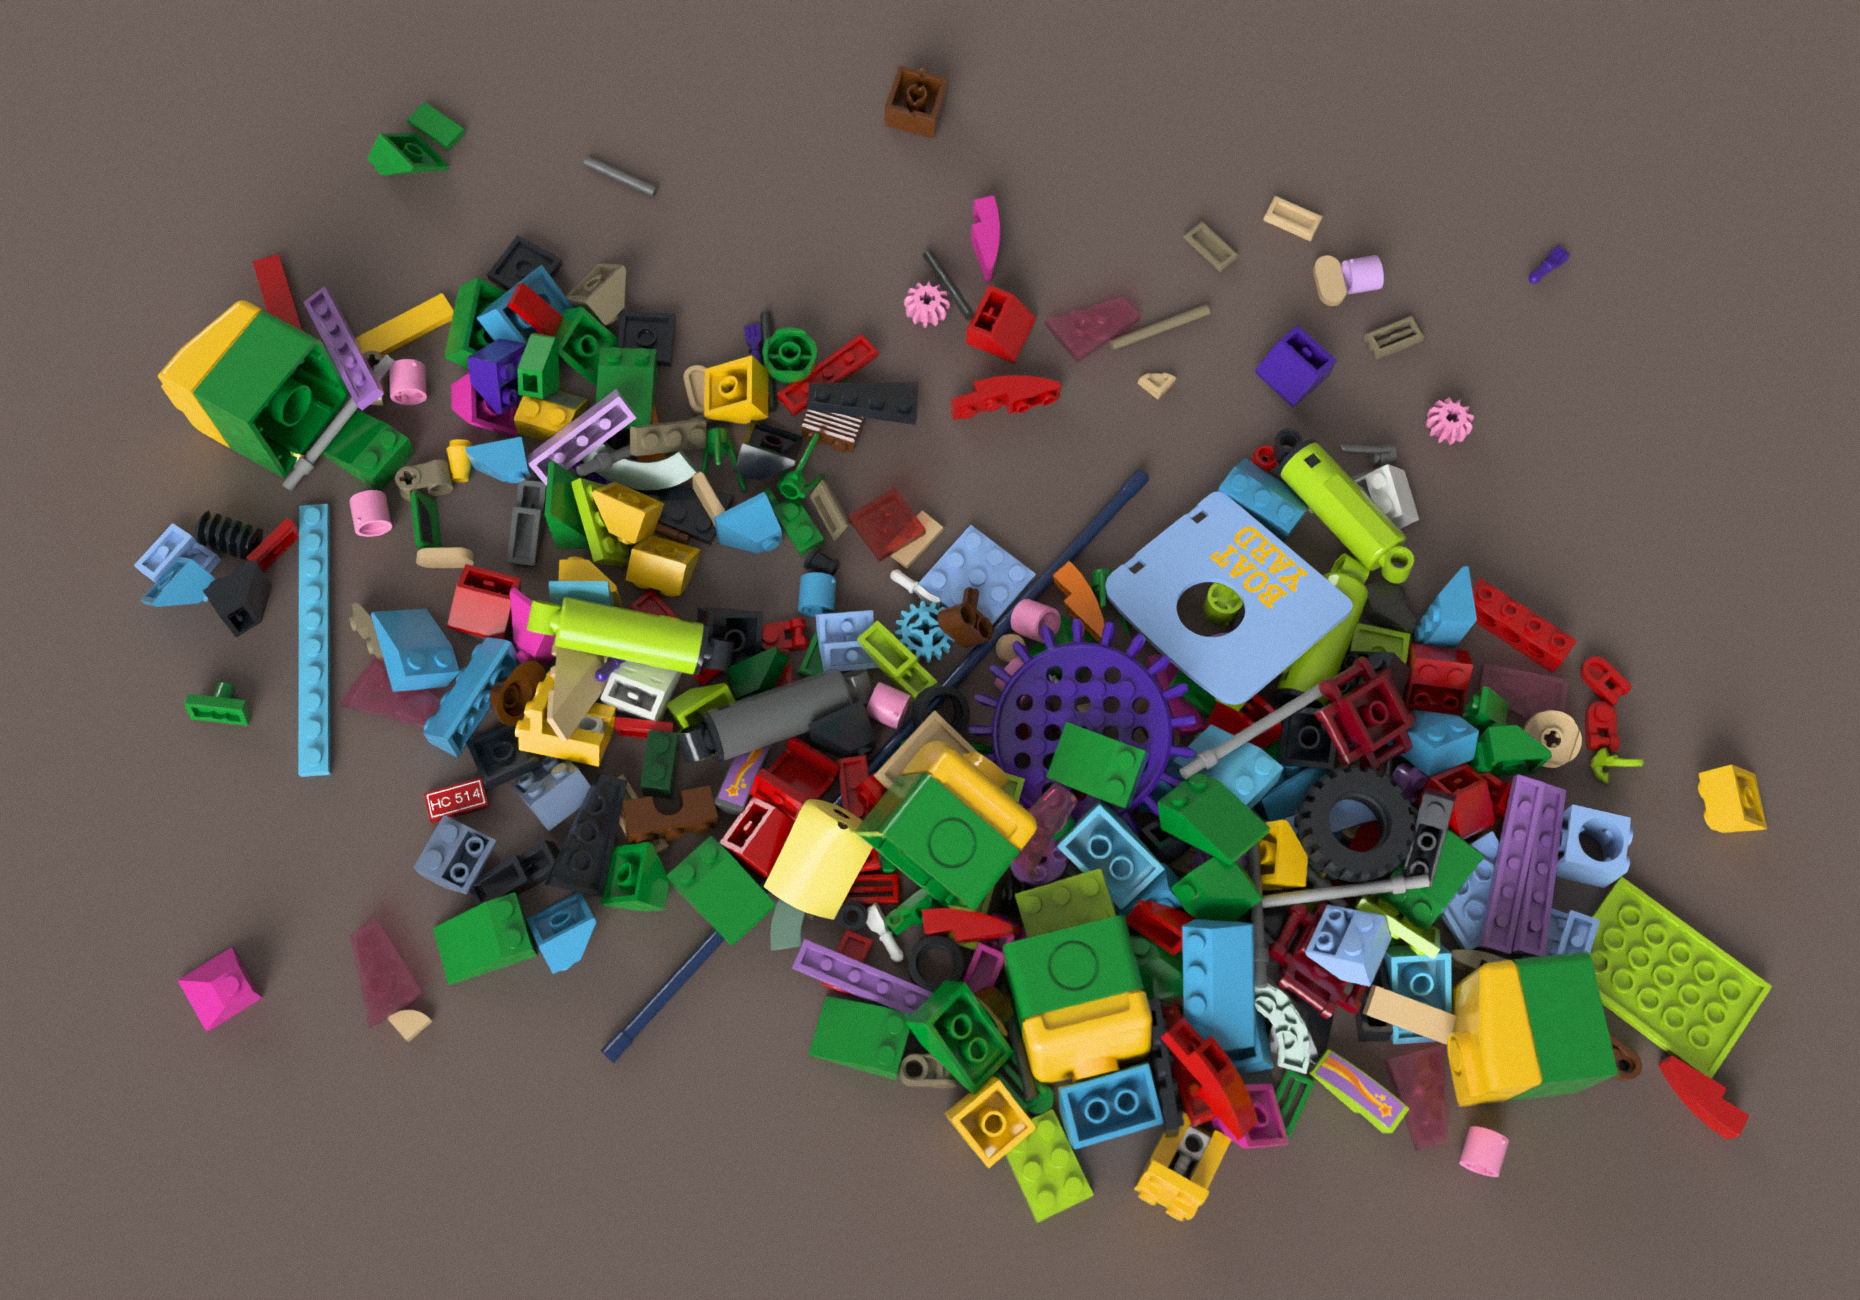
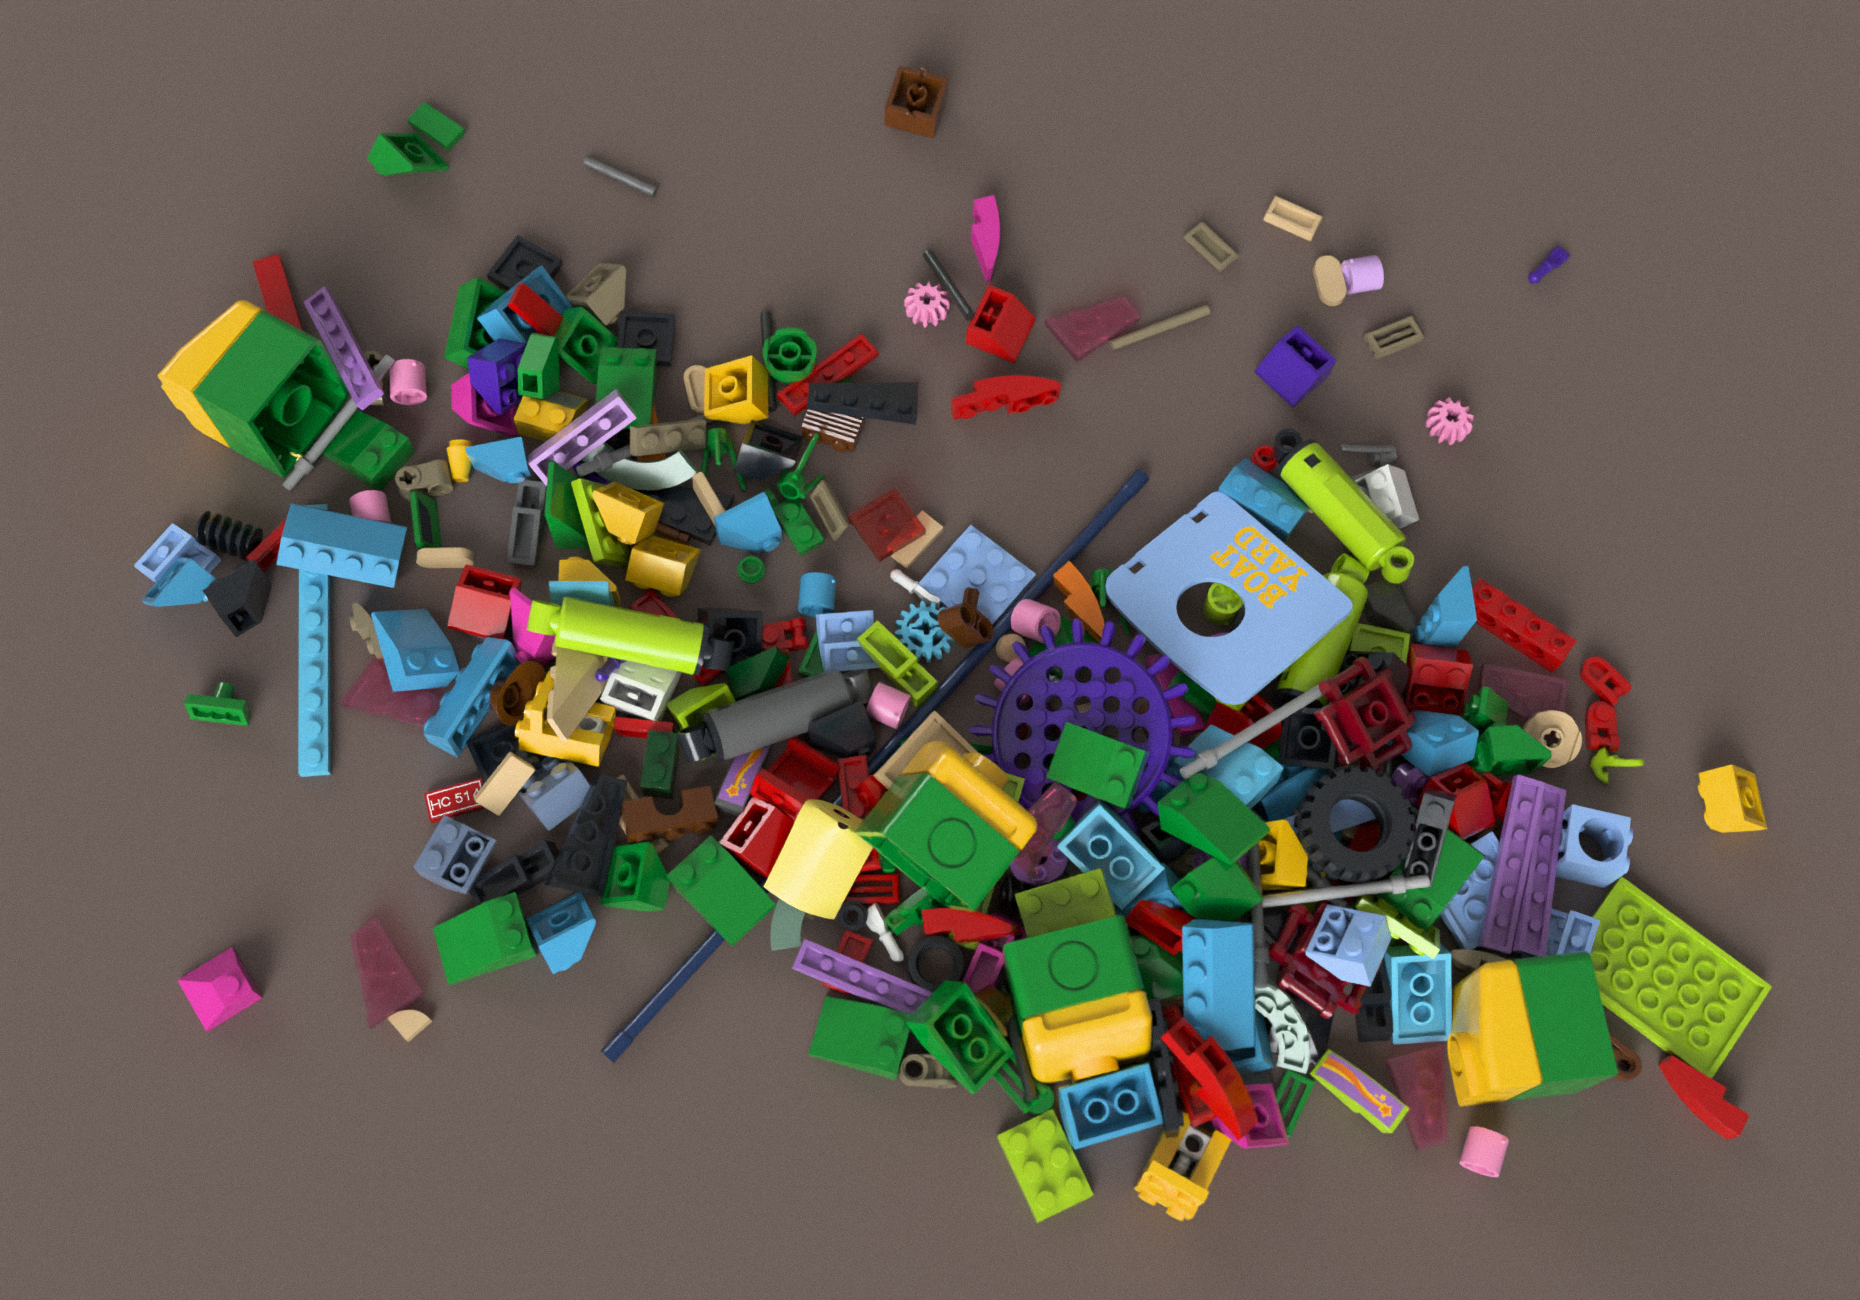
yellow tile [356,293,454,357] -> none
dark purple piece [744,324,764,366] -> none
black bush [803,546,840,576] -> none
black tyre [911,685,970,734] -> none
yellow slope [944,1075,1036,1168] -> none
tan tile [1137,372,1176,399] -> none
tan tile [1363,985,1457,1045] -> none
none -> dark azure slope [277,503,407,588]
none -> tan tile [474,752,535,816]
none -> green plate [737,556,765,584]

